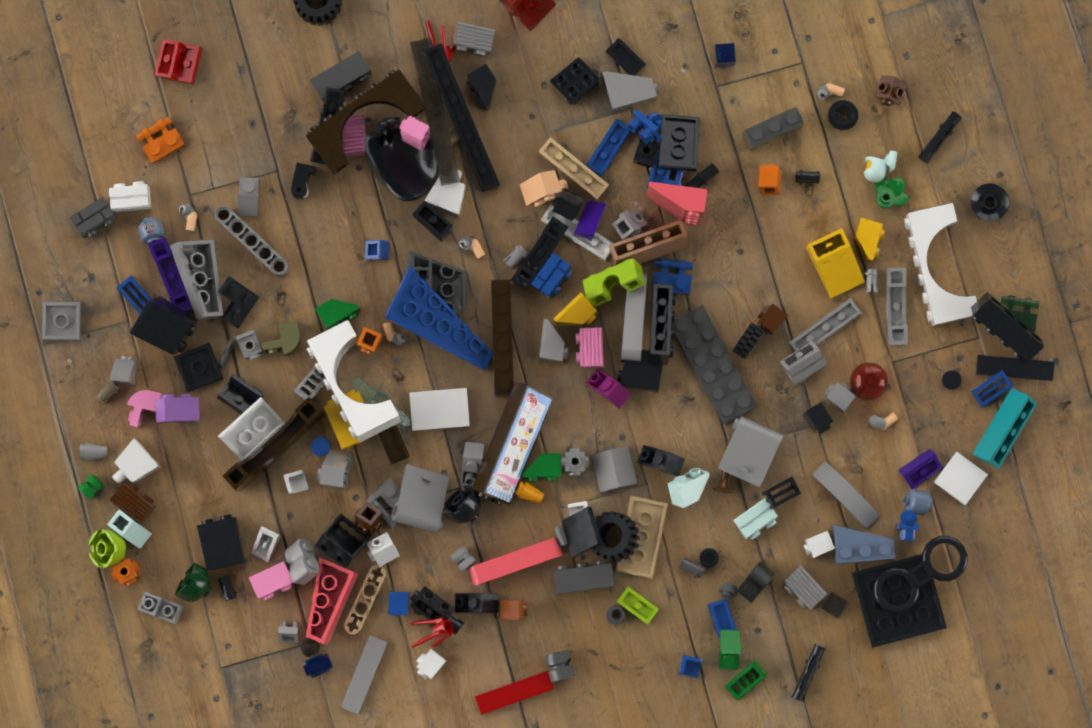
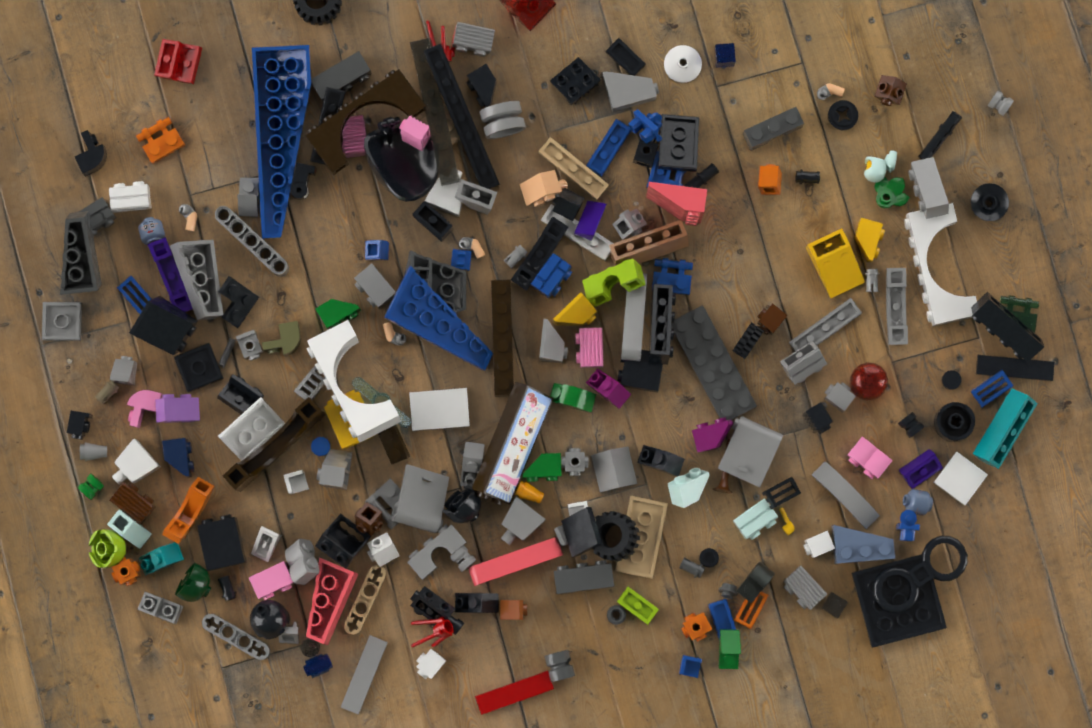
orange brick [357,327,383,355] -> none
blue panel [388,592,410,615] -> none
green slope [725,659,767,700] -> none
black pin [791,644,826,702] -> none
arm [869,412,899,430] -> none
none -> dark grey wedge [60,211,102,295]
none -> black brick [66,410,93,440]
none -> black brick [74,130,107,177]
none -> teal slope [138,542,184,576]
none -> dark blue slope [162,438,194,478]
none -> orange arch [162,477,215,544]
none -> light grey beam [202,614,270,660]
none -> black cylinder [250,600,290,640]
none -> blue wedge [252,45,311,239]
none -> light grey brick [354,263,396,309]
none -> light grey arch [407,524,467,580]
none -> blue tile [451,249,472,271]
none -> light grey slope [455,179,497,215]
none -> light grey wheel [479,101,526,139]
none -> light grey torso [501,497,546,545]
none -> green brick [550,383,597,413]
none -> white dish [664,45,702,83]
none -> orange brick [681,612,712,642]
none -> magenta slope [692,417,733,453]
none -> orange tile [734,591,769,629]
none -> yellow hand [779,508,795,535]
none -> bright pink brick [847,437,893,479]
none -> black wheel [898,412,925,438]
none -> light grey brick [908,157,949,219]
none -> black brick [934,402,975,442]
none -> light grey wheel [987,90,1014,116]

